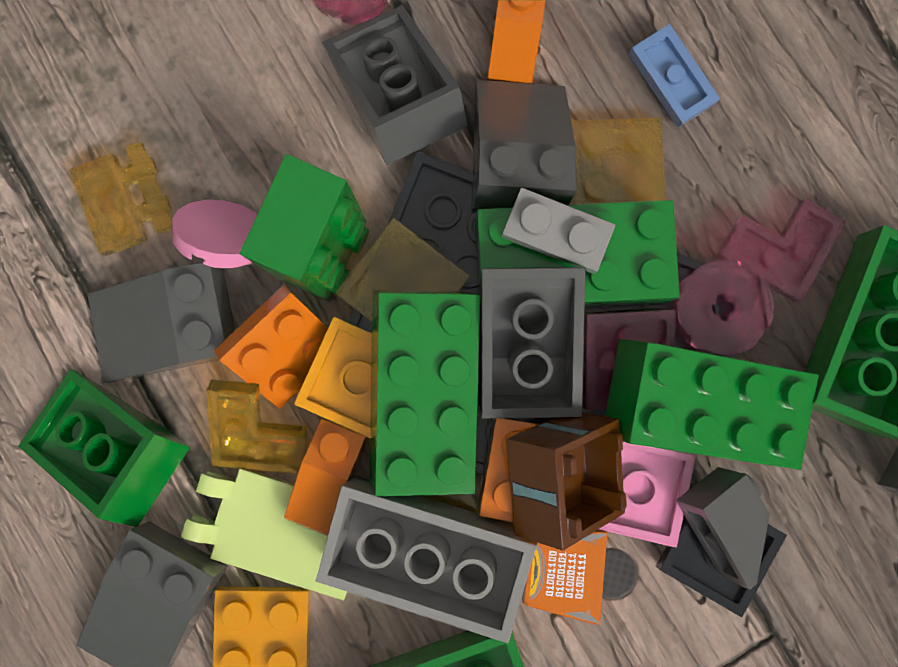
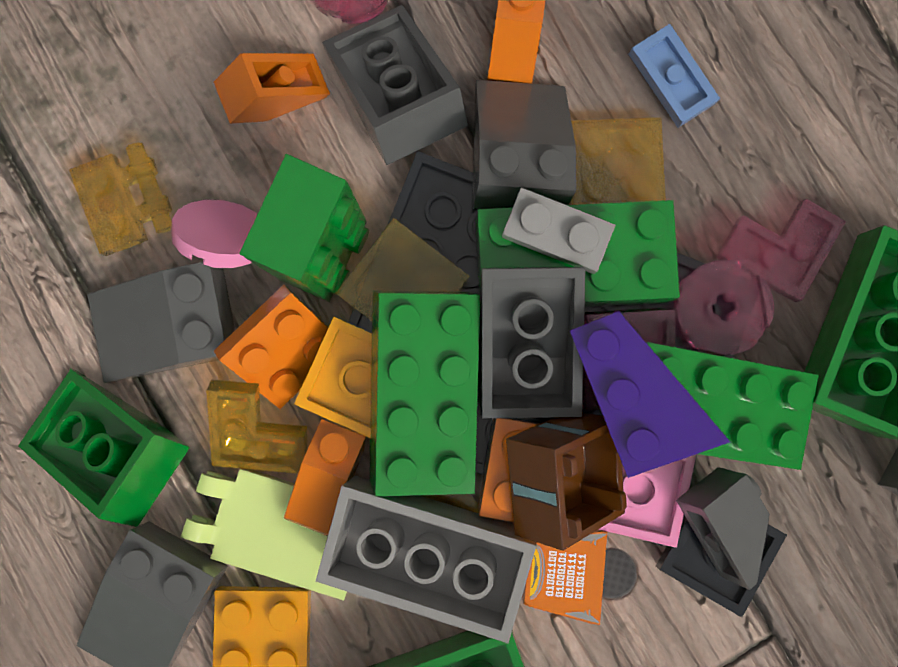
none -> orange slope [214,53,330,124]
none -> dark purple wing [570,311,730,478]

